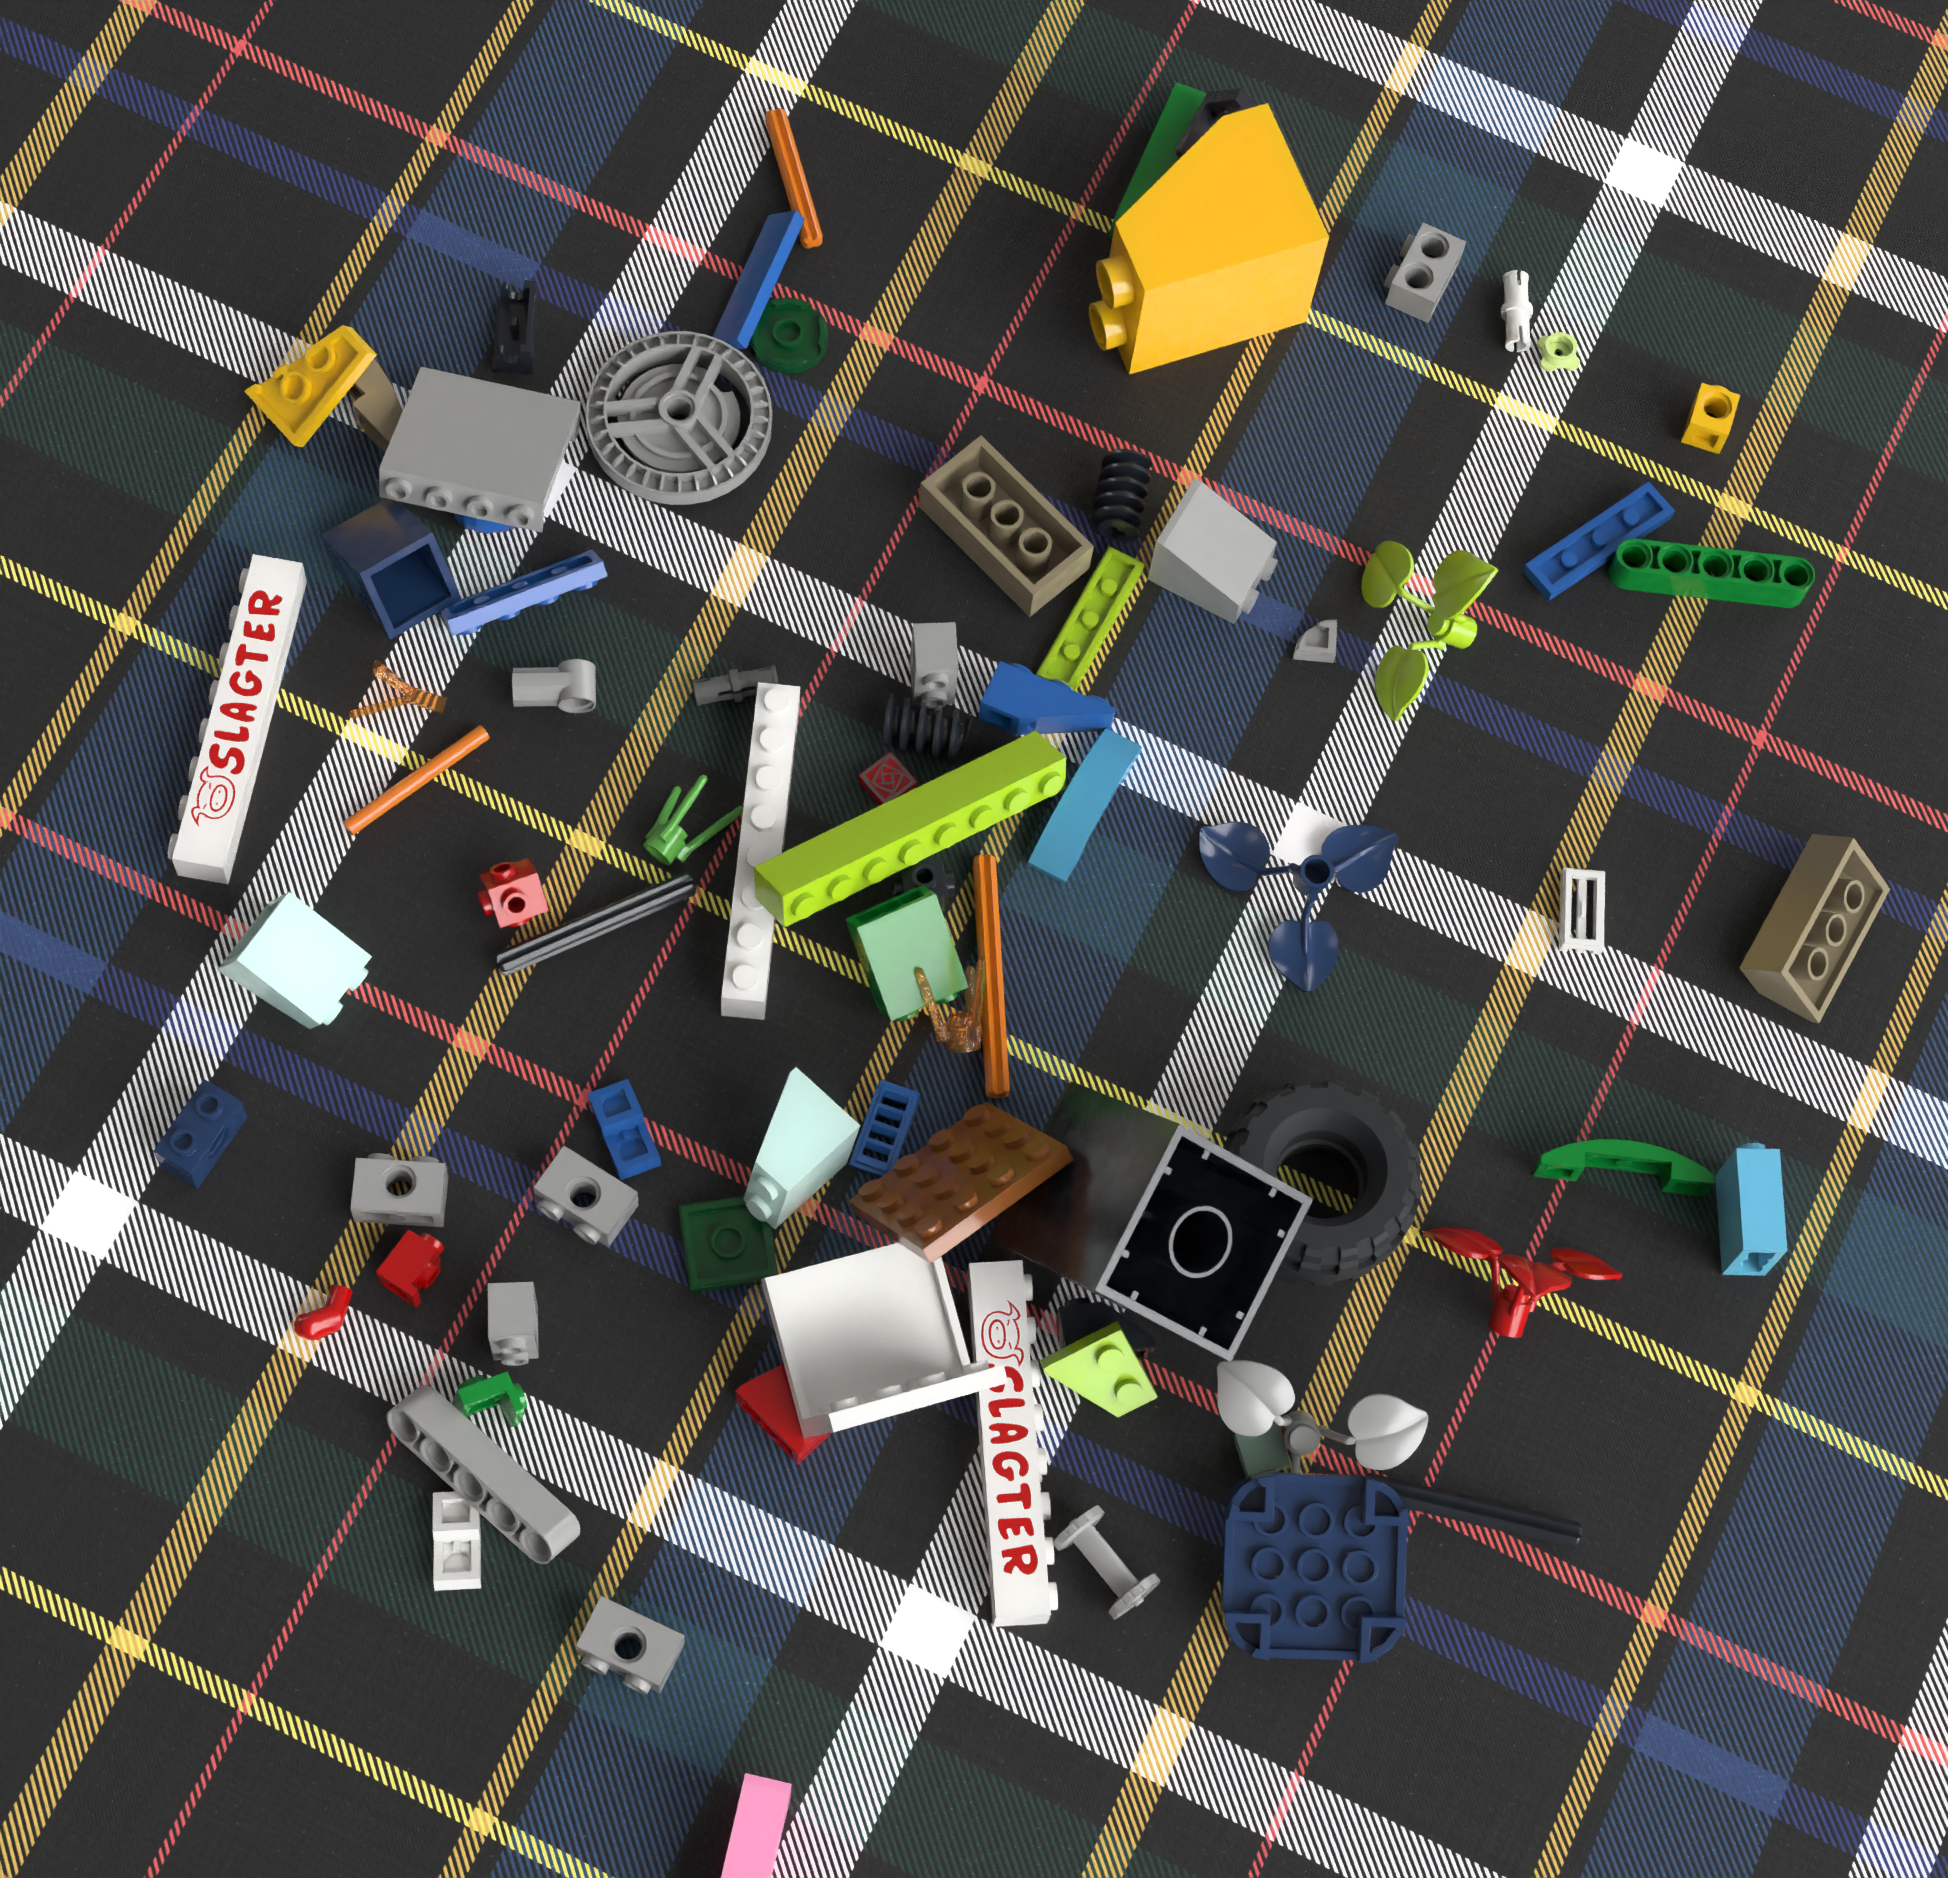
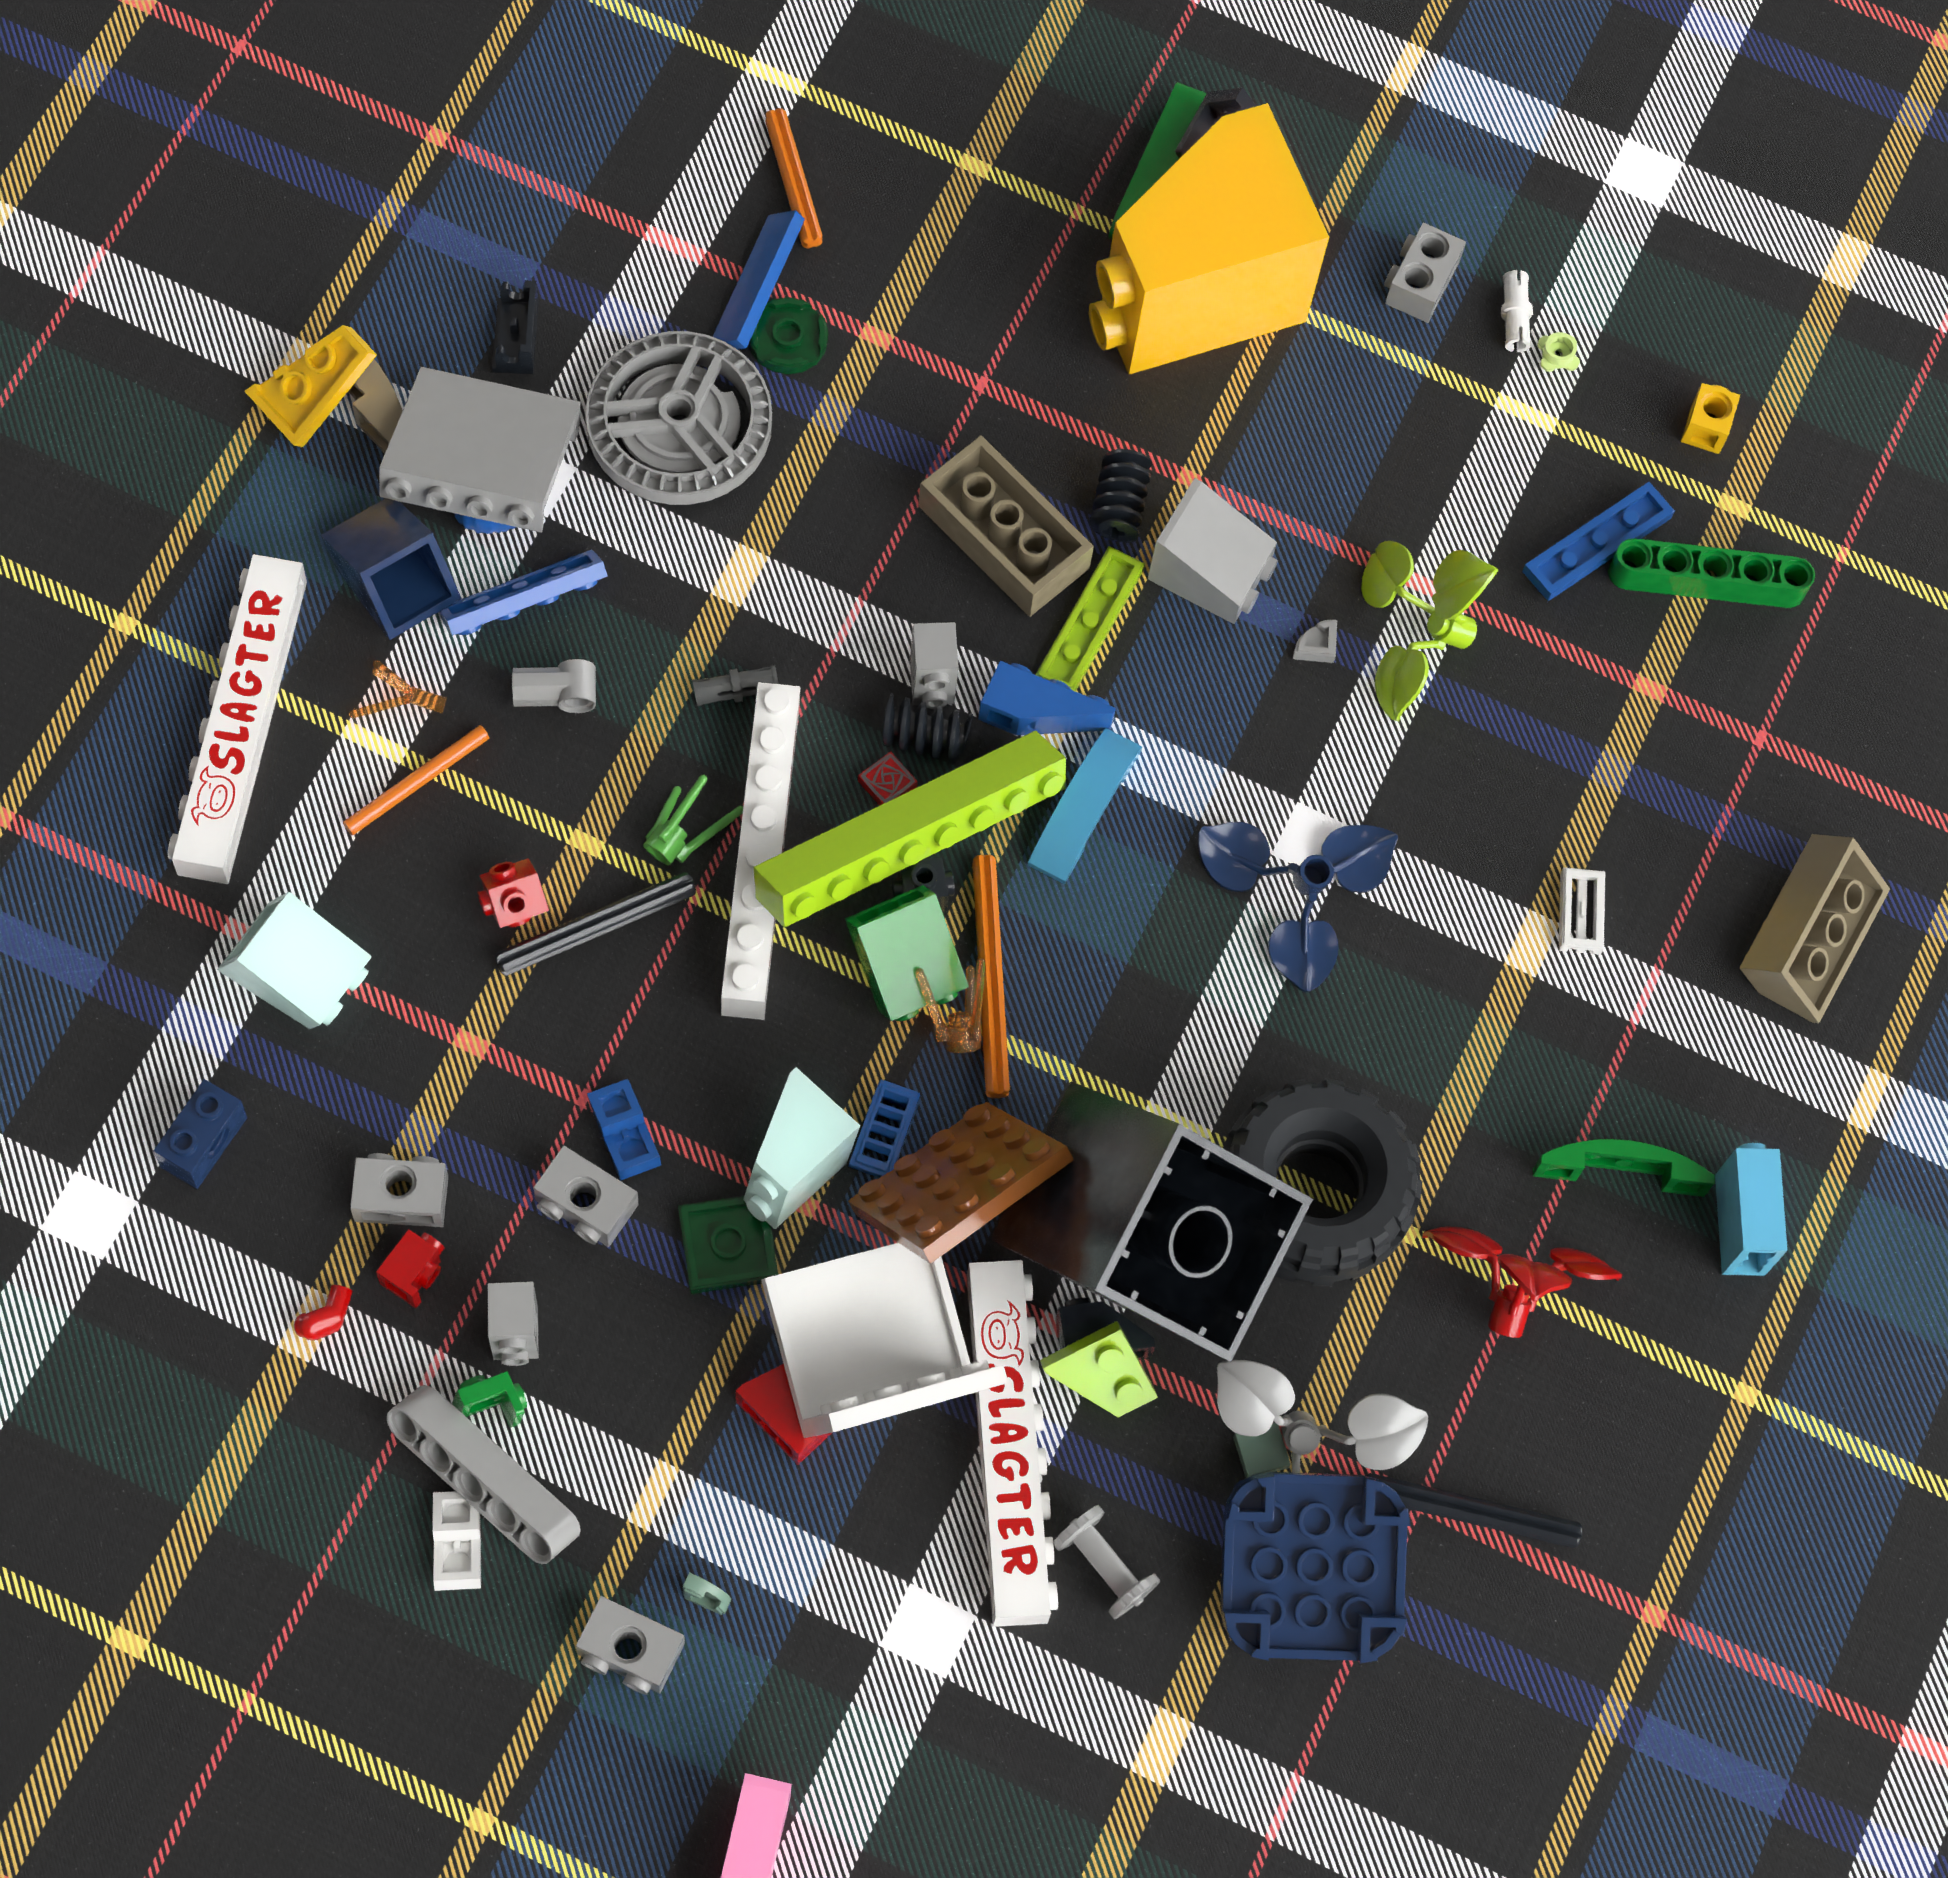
none -> sand green tile [683,1572,731,1615]

